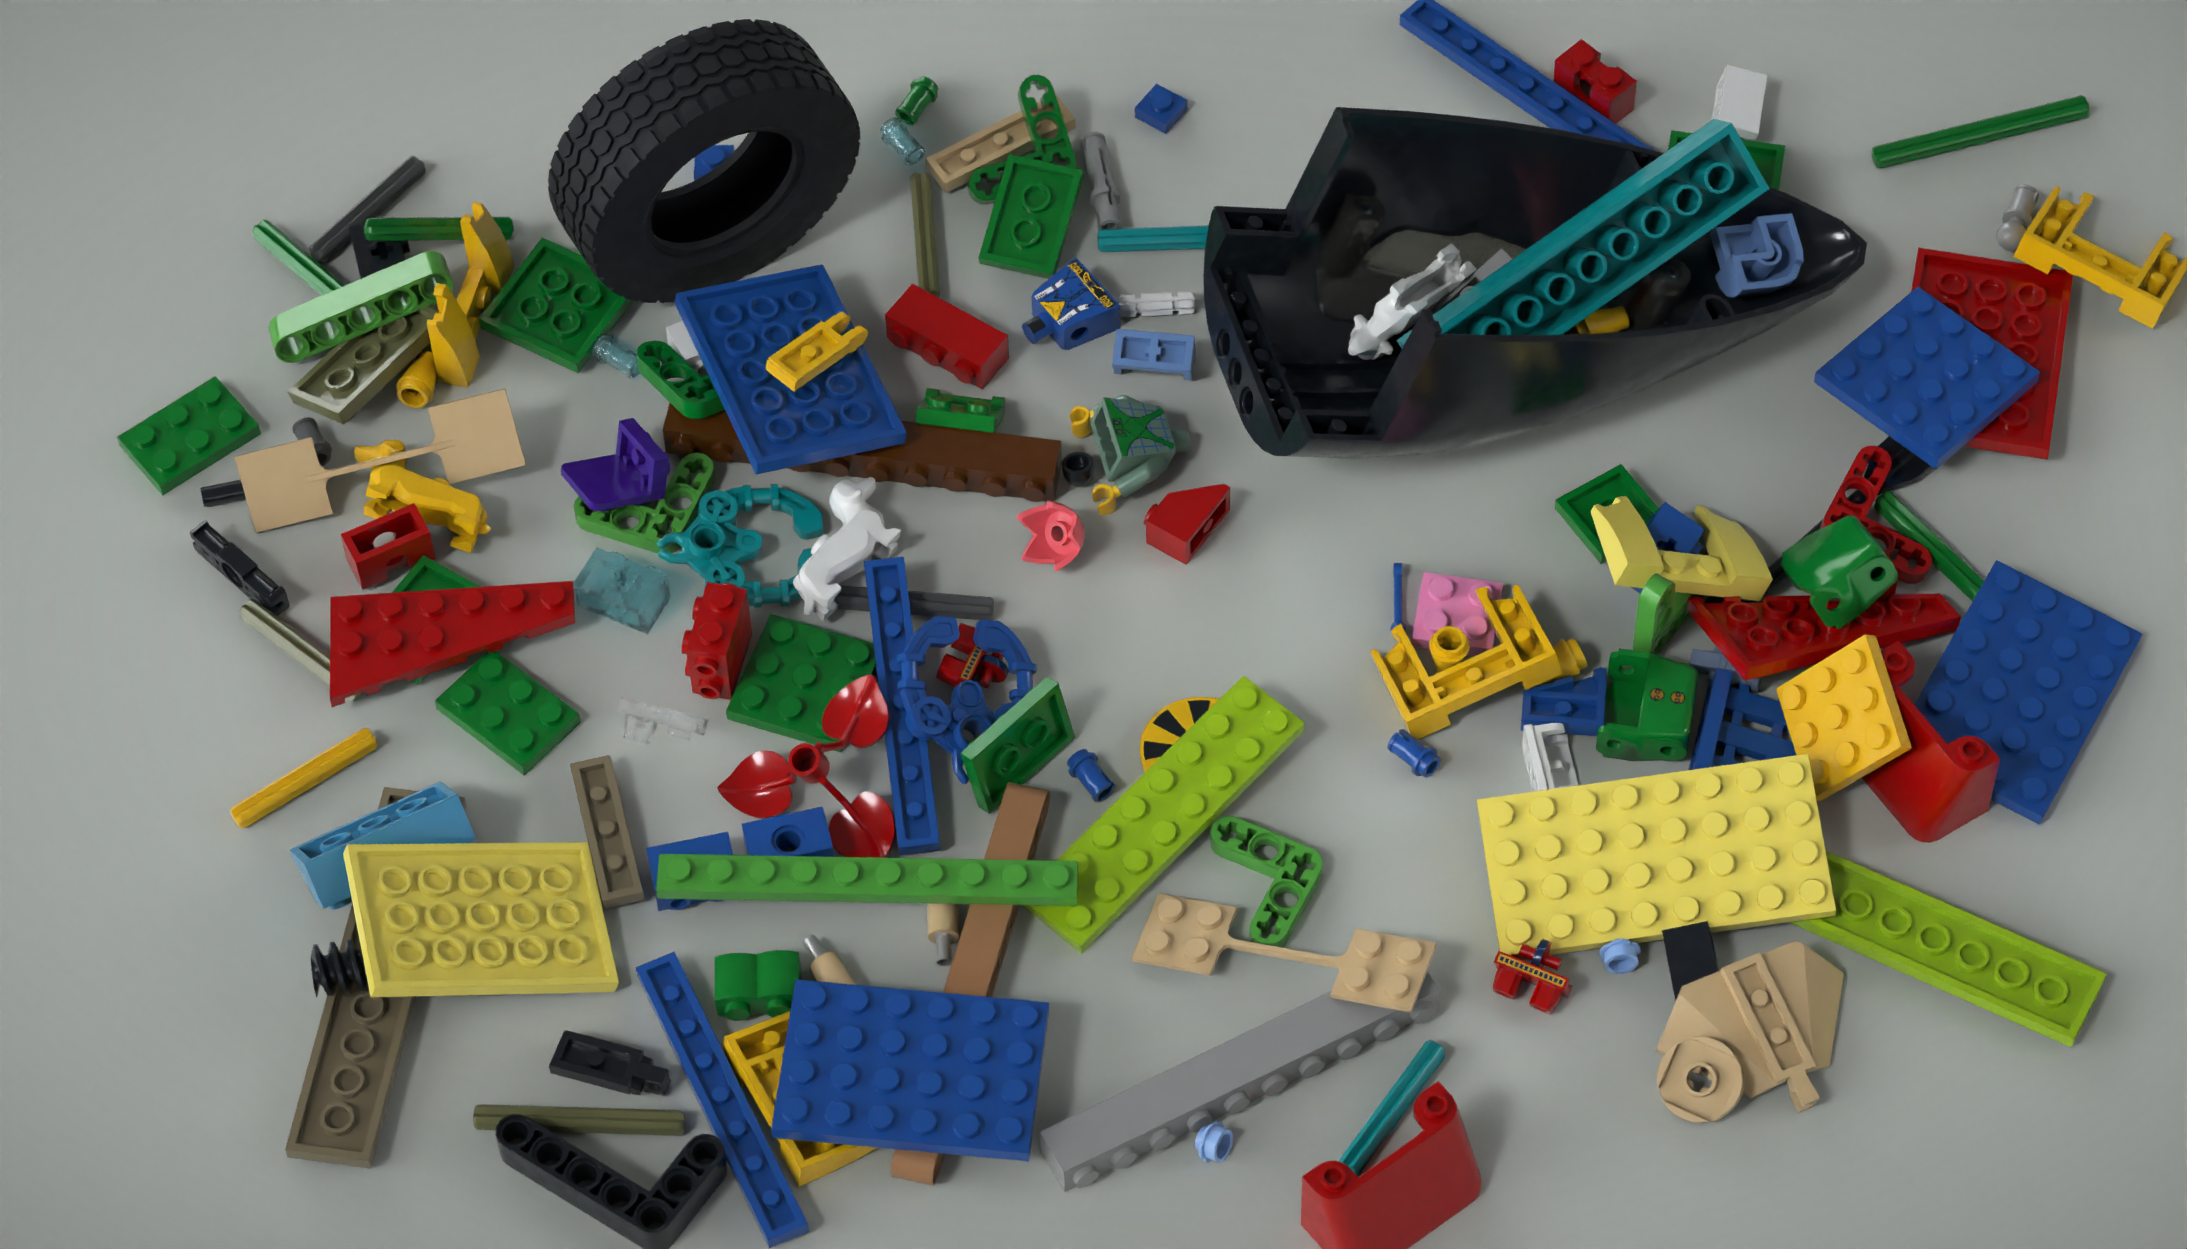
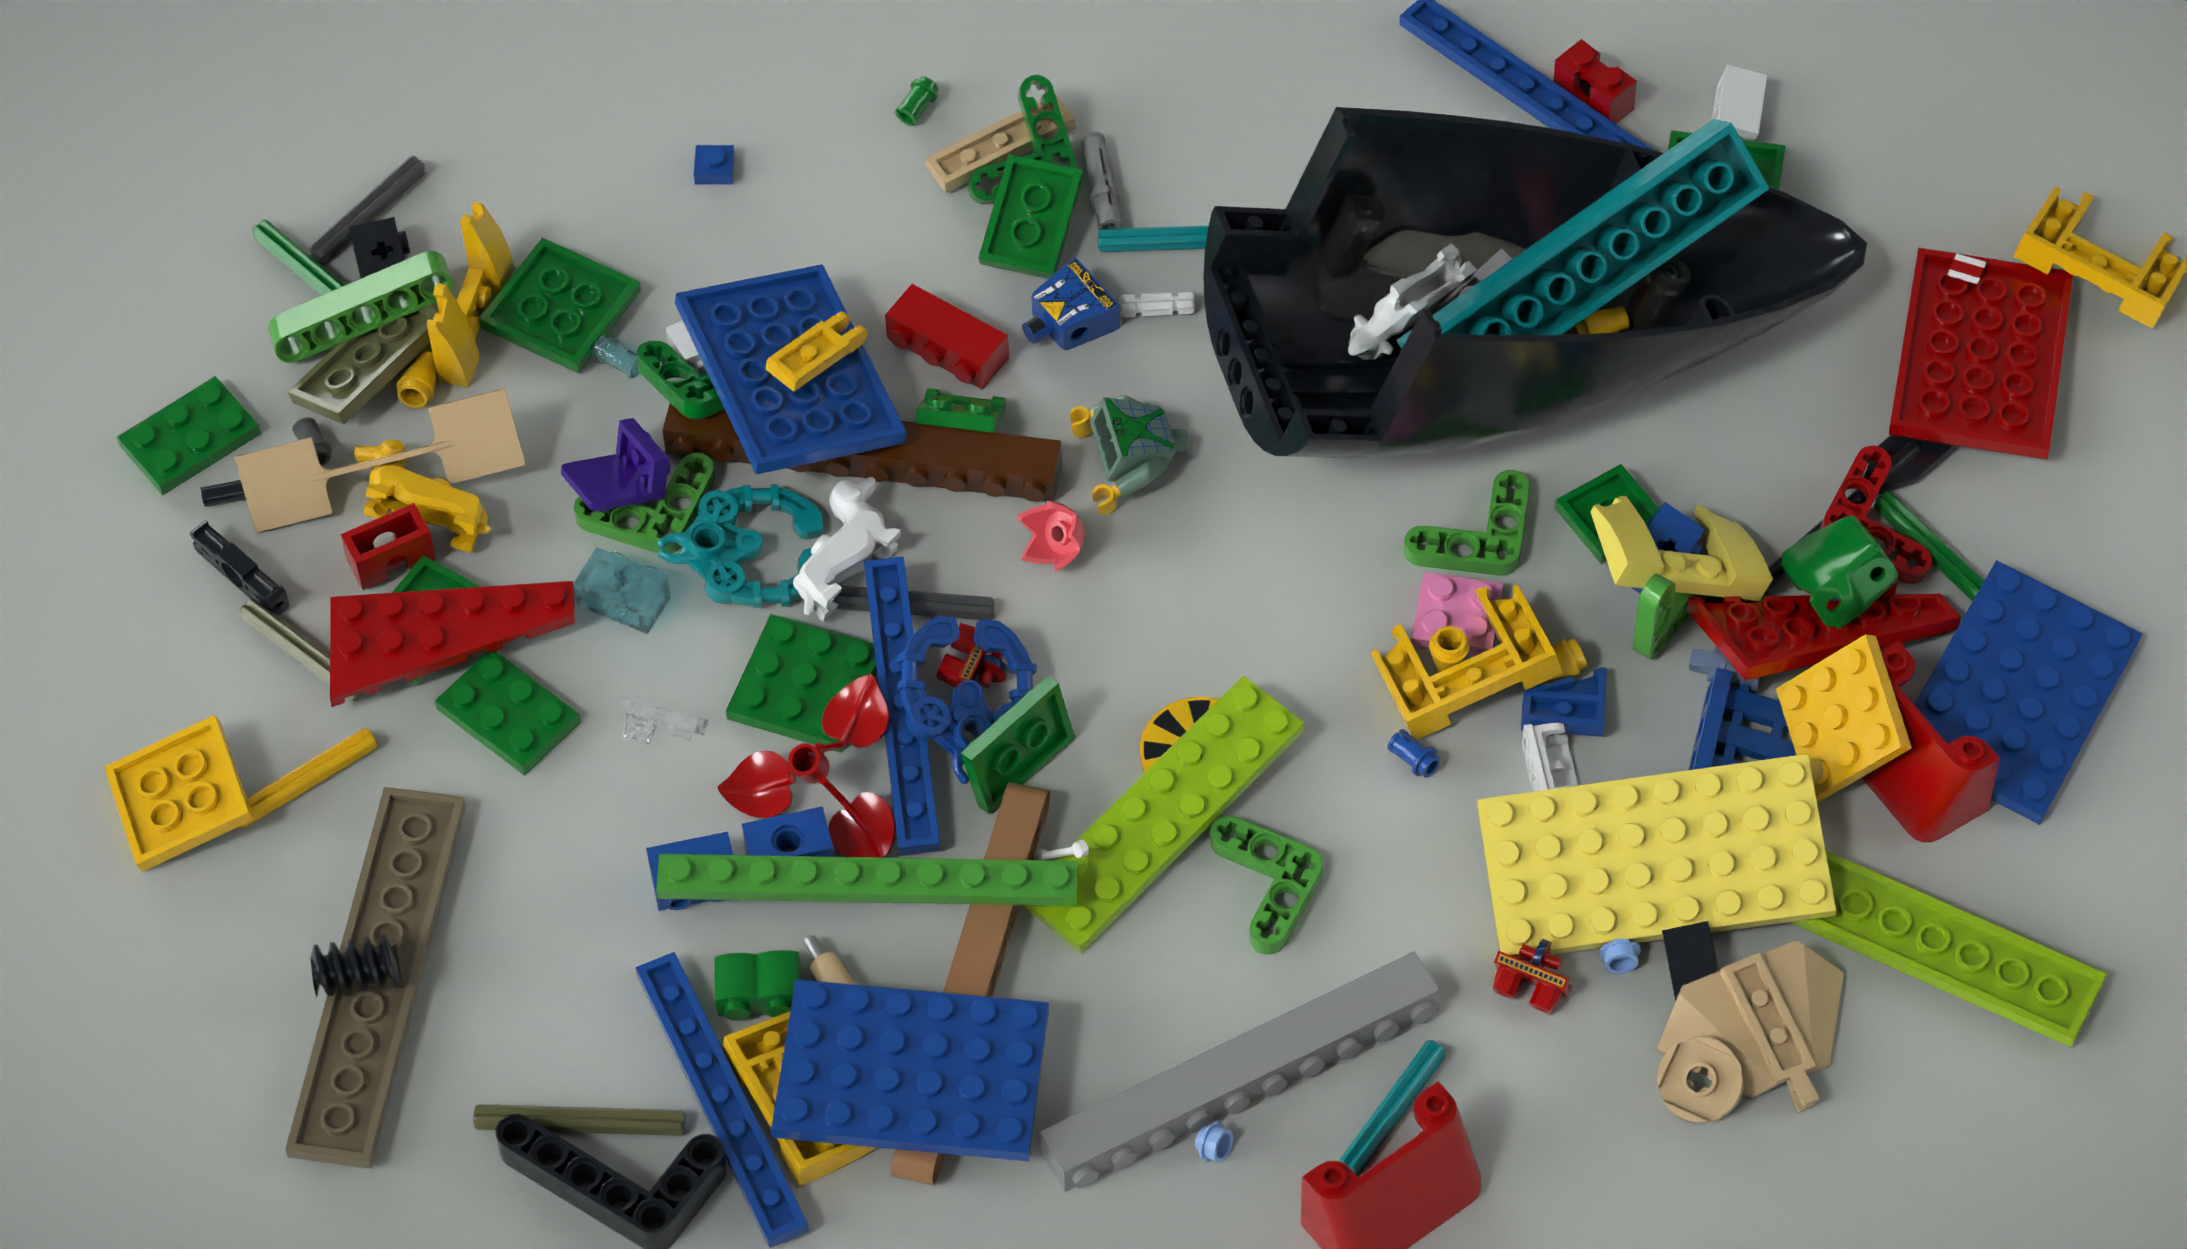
dark azure slope [289,781,476,910] -> none
light yellow plate [343,842,619,997] -> none
green axle [364,217,514,241] -> none
black tyre [548,19,860,303] -> none
black hinge [549,1030,671,1096] -> none
dark tan plate [570,755,645,909] -> none
red brick [682,582,752,700] -> none
clear light blue pin [880,117,925,165] -> none
olive axle [910,172,940,298] -> none
tan piece [927,903,959,966] -> none
black hinge [1062,452,1094,487] -> none
blue pin [1067,749,1116,802] -> none
medium blue hinge [1112,329,1196,380] -> none
tan hinge [1131,893,1437,1013] -> none
blue plate [1135,83,1187,134] -> none
red slope [1144,484,1230,565] -> none
blue hinge [1390,563,1406,632] -> none
green piece [1596,648,1698,761] -> none
medium blue brick [1710,213,1804,298] -> none
blue plate [1814,287,2040,469] -> none
green axle [1871,95,2089,168] -> none
light grey pin [1997,184,2039,251] -> none
none -> yellow plate [104,715,254,872]
none -> white hinge [1033,840,1089,860]
none -> bright green beam [1404,470,1529,576]
none -> sticker [1947,253,1986,284]

